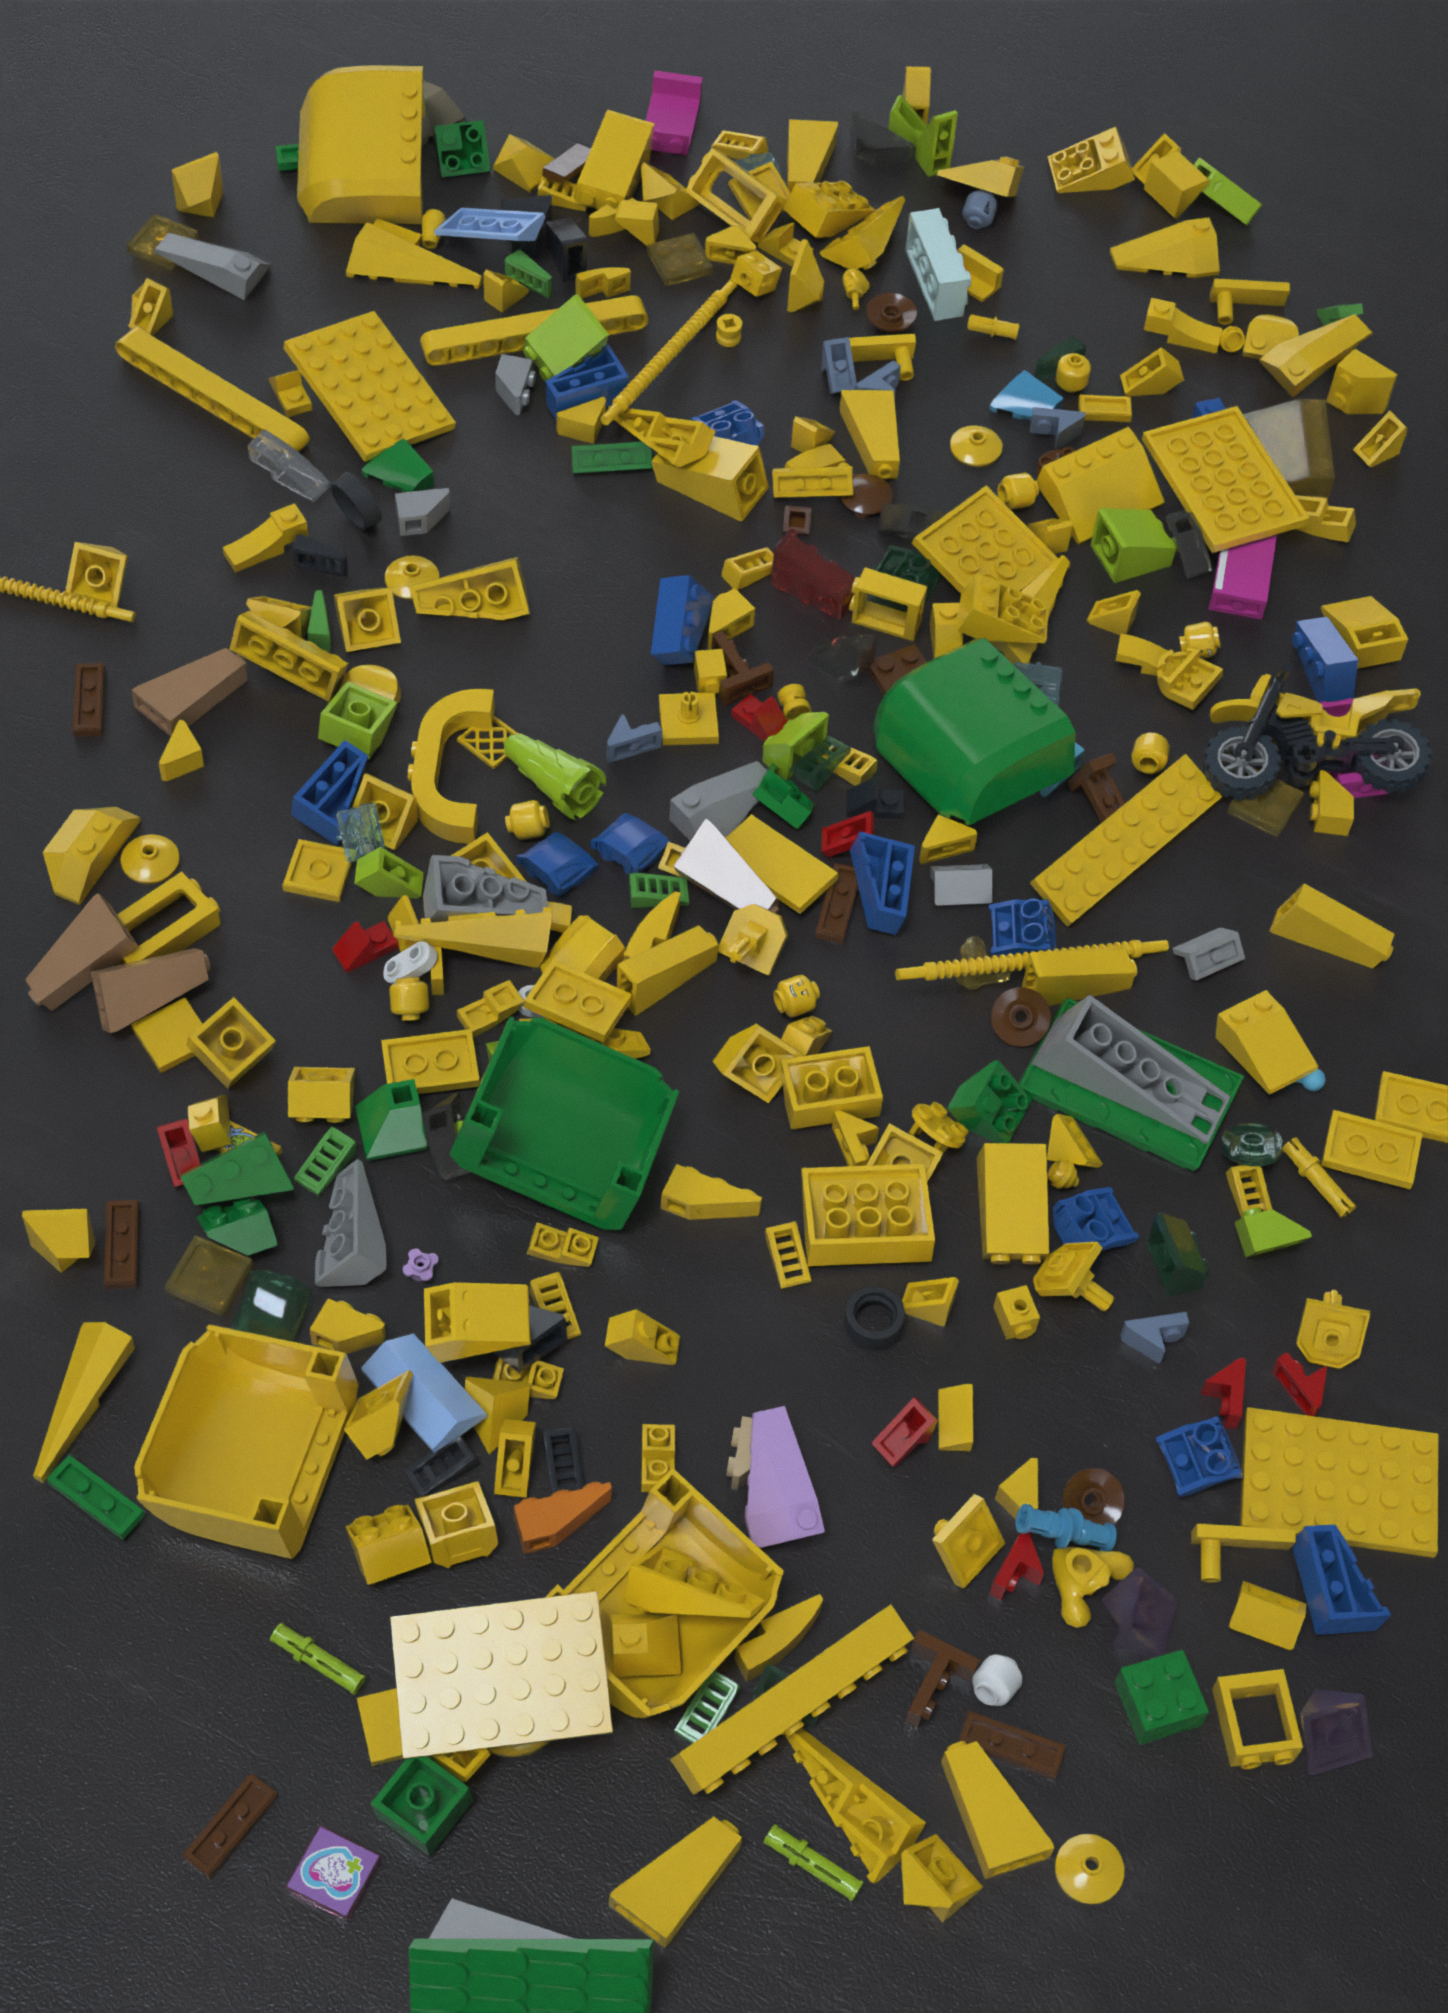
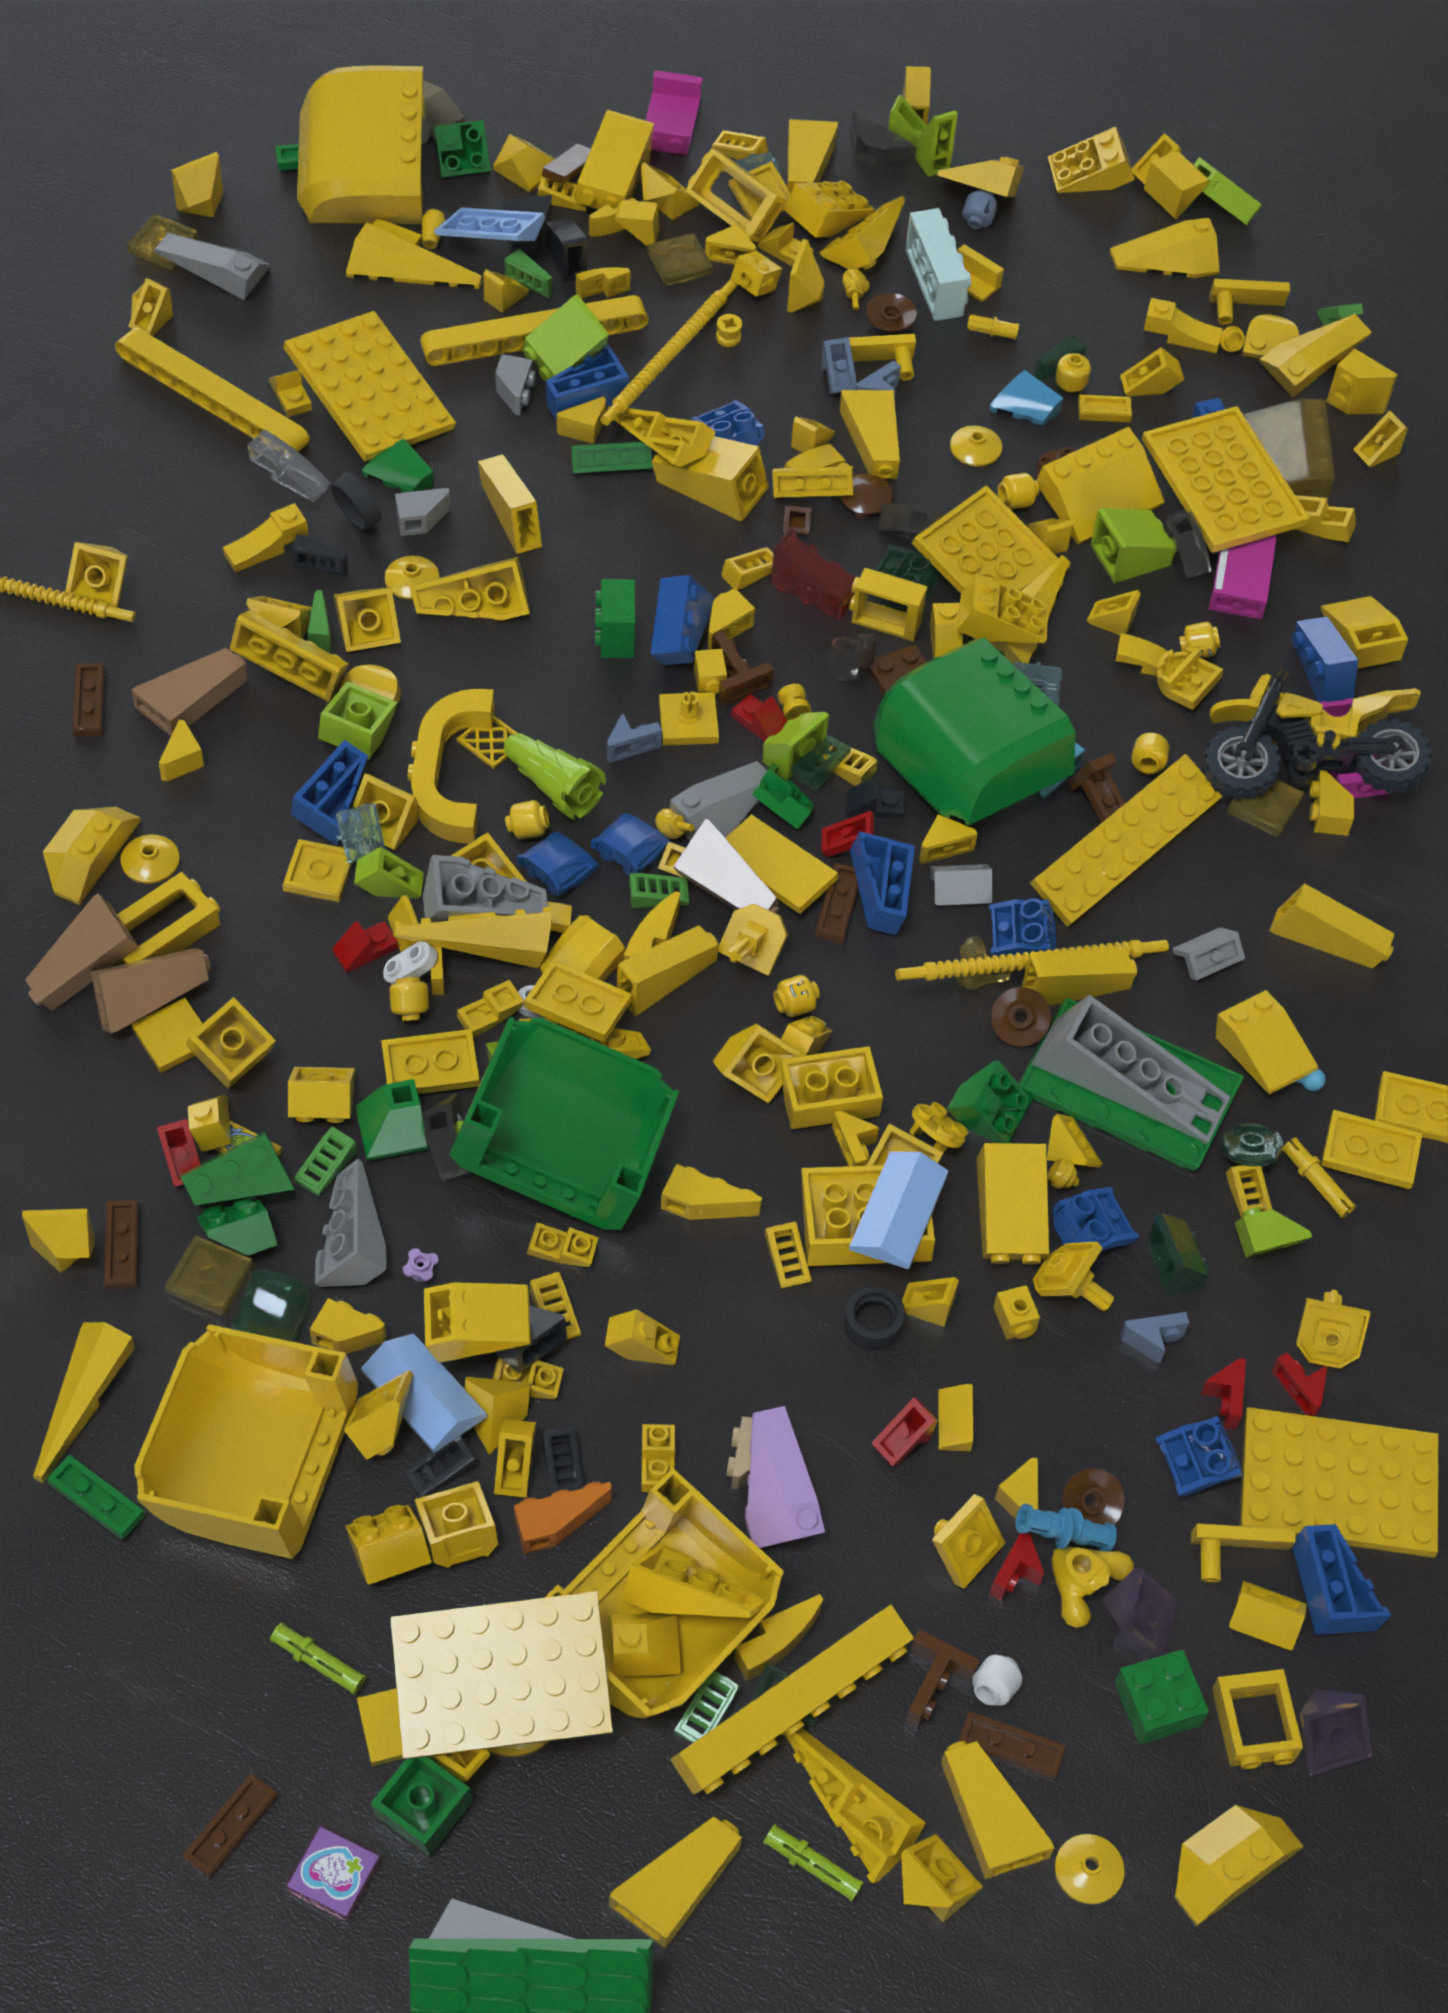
sand blue slope [1030,407,1085,450] -> none
none -> yellow slope [478,455,542,554]
none -> green brick [595,579,635,658]
none -> yellow piece [655,808,694,839]
none -> light blue slope [849,1152,948,1269]
none -> yellow wedge [1175,1805,1304,1926]

